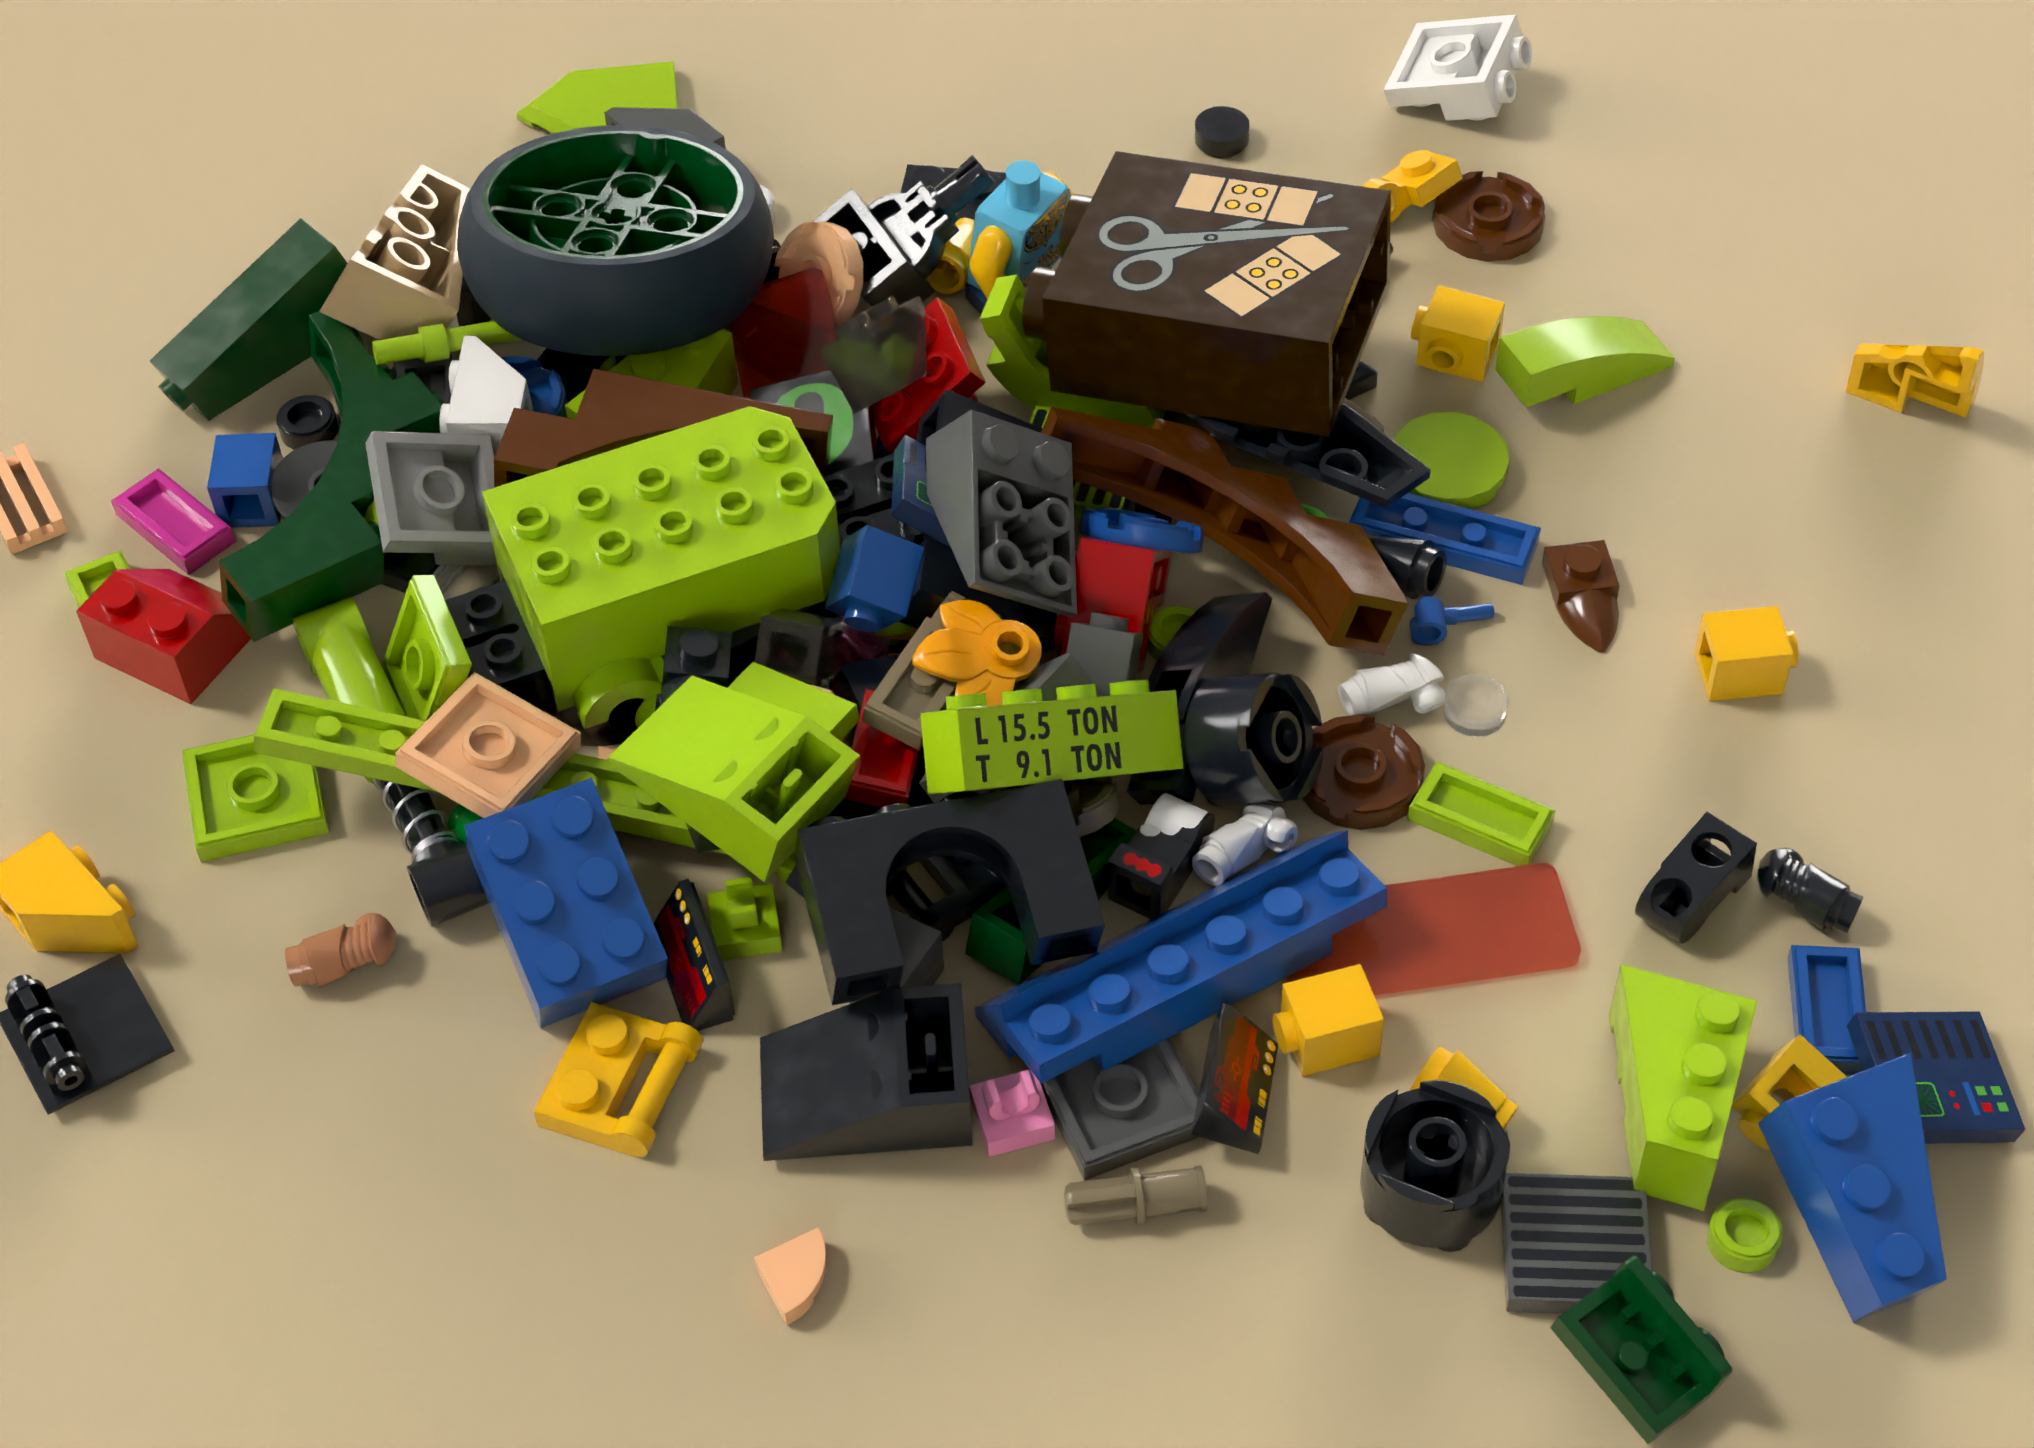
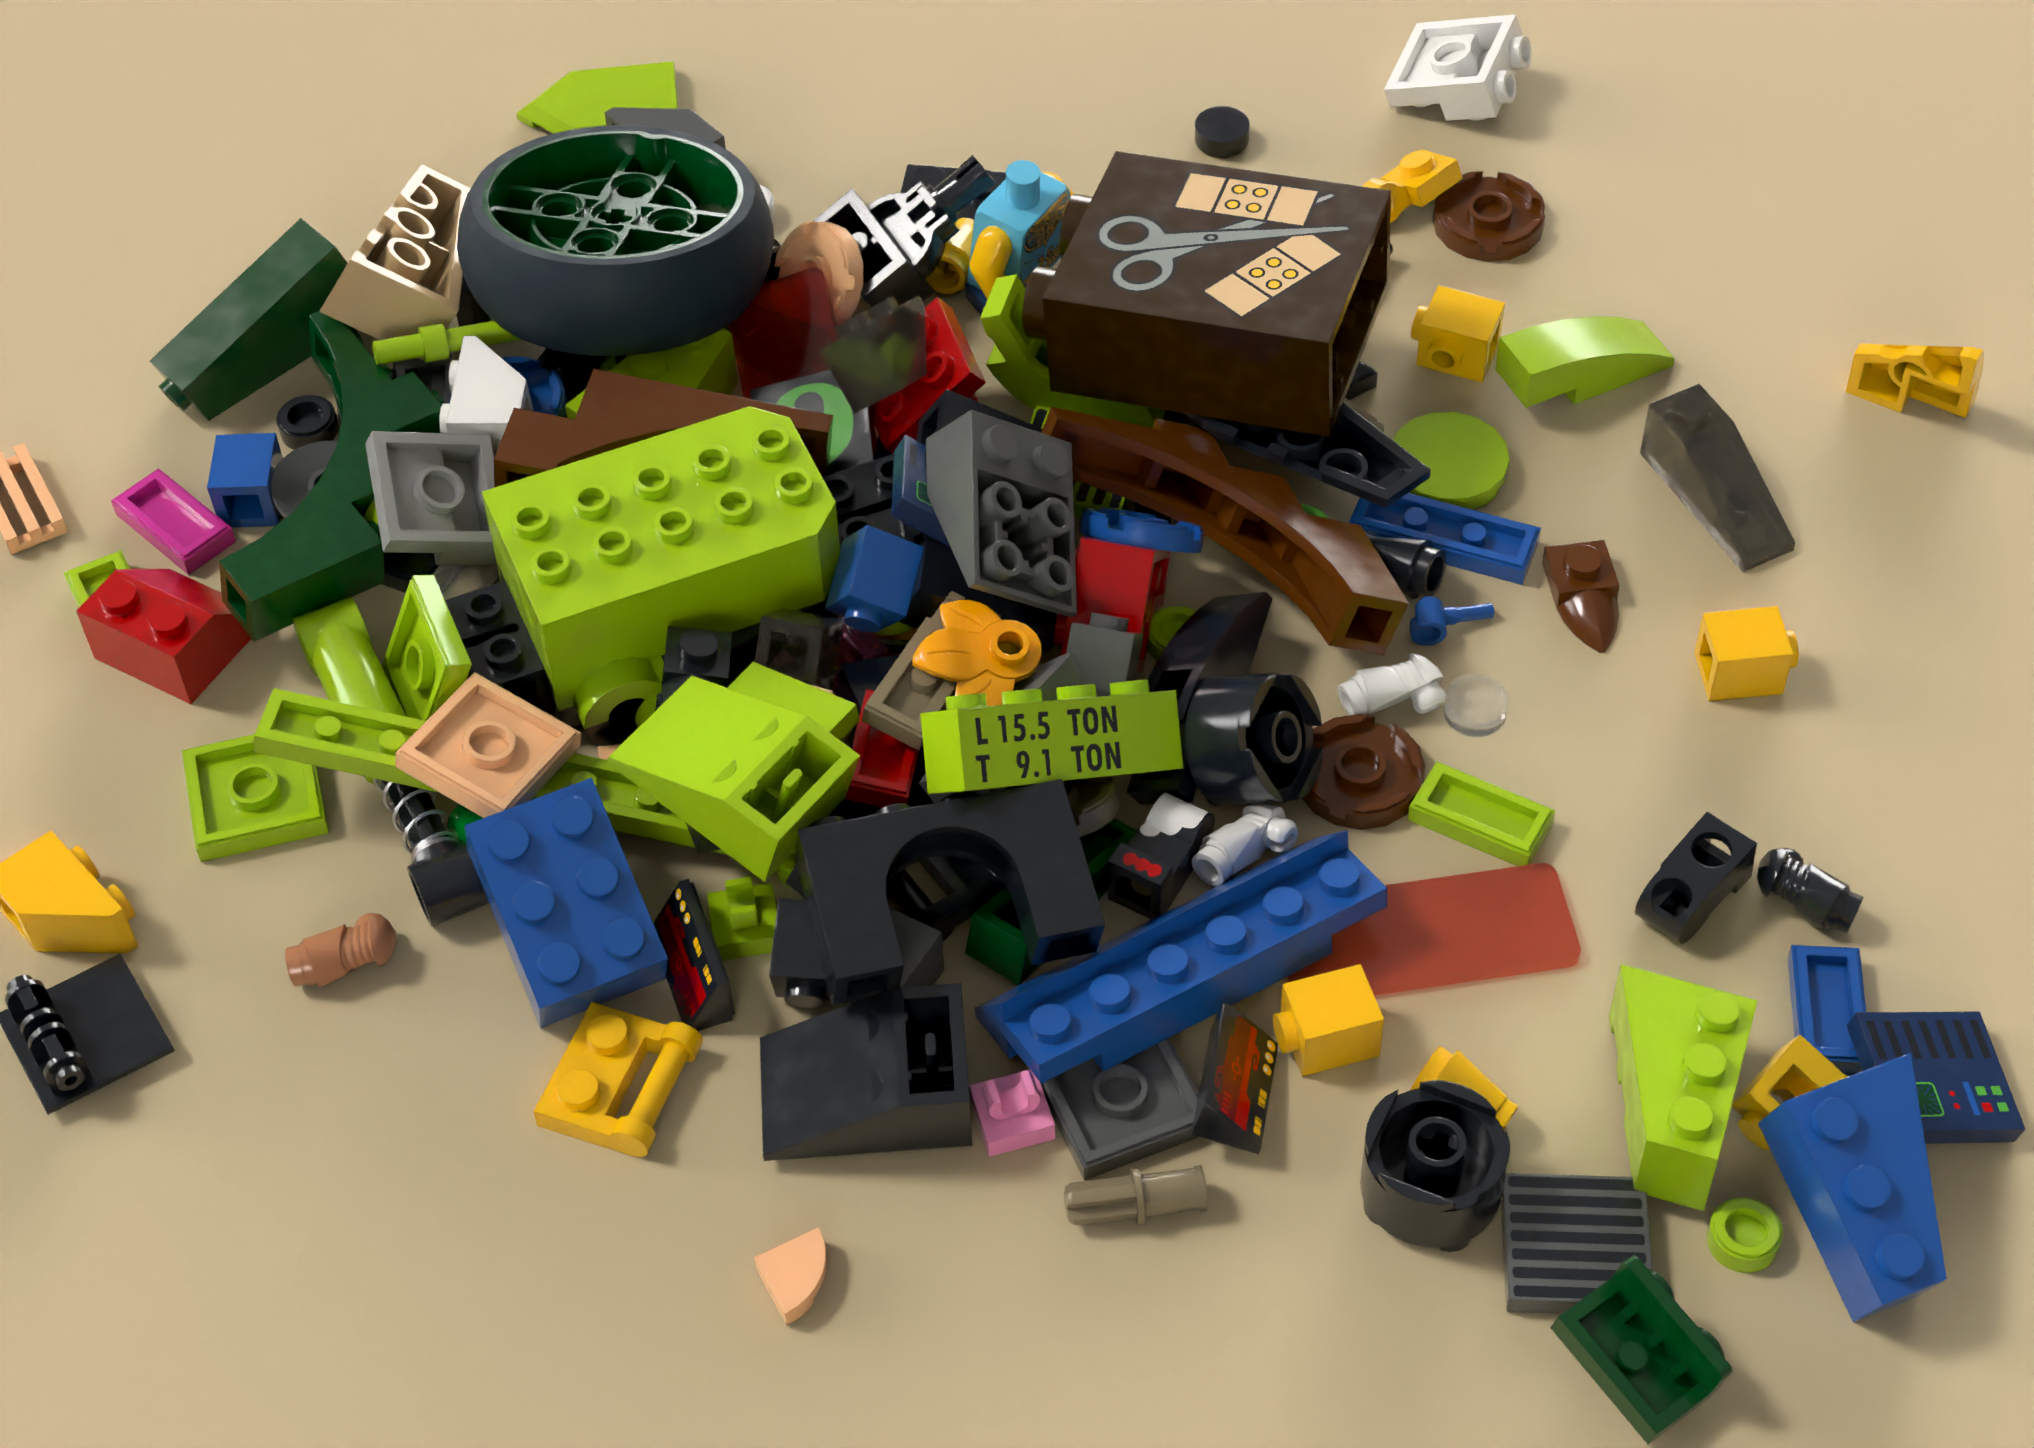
none -> black brick [769,898,831,1008]
none -> clear smoke slope [1640,384,1795,572]

